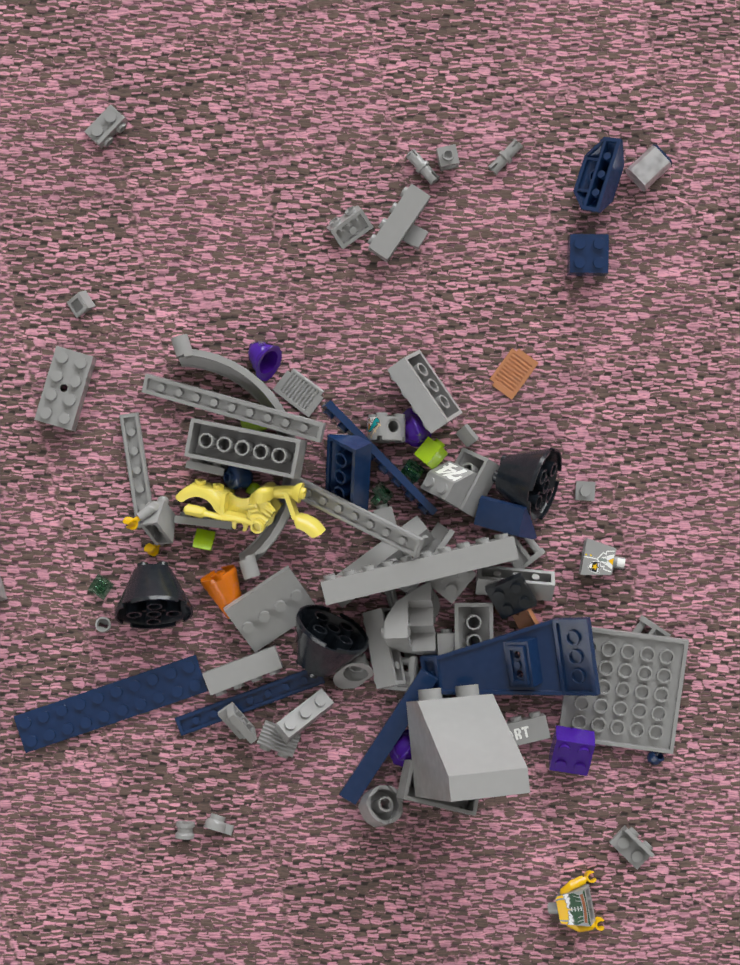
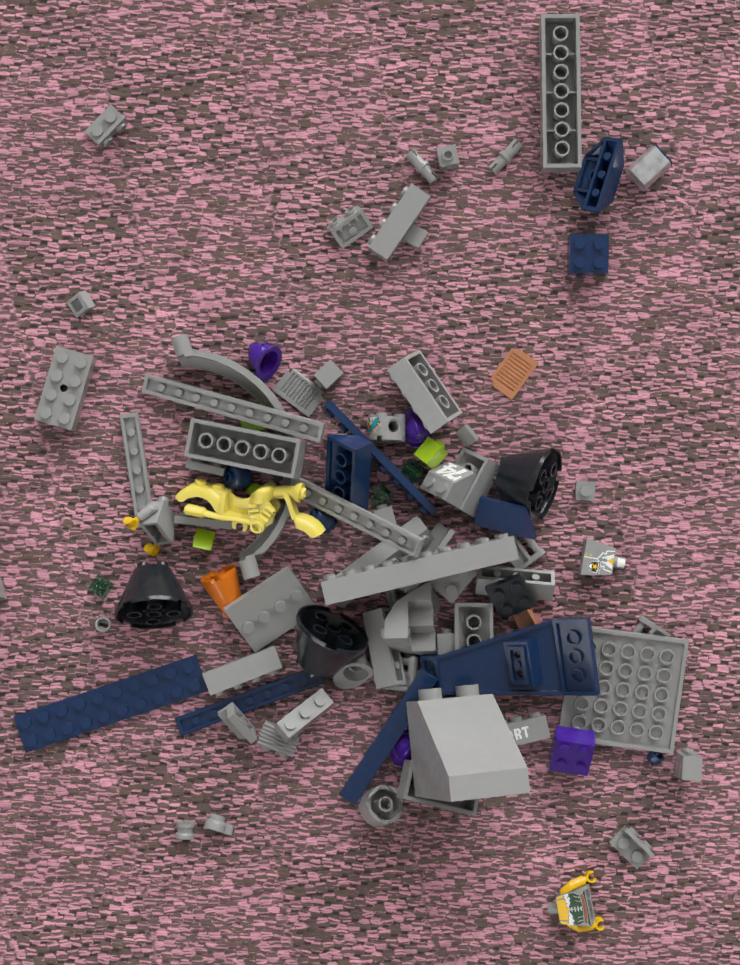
none -> dark blue head [309,508,337,534]
none -> light grey brick [314,359,344,390]
none -> light grey brick [539,14,582,173]
none -> light grey brick [675,748,703,781]

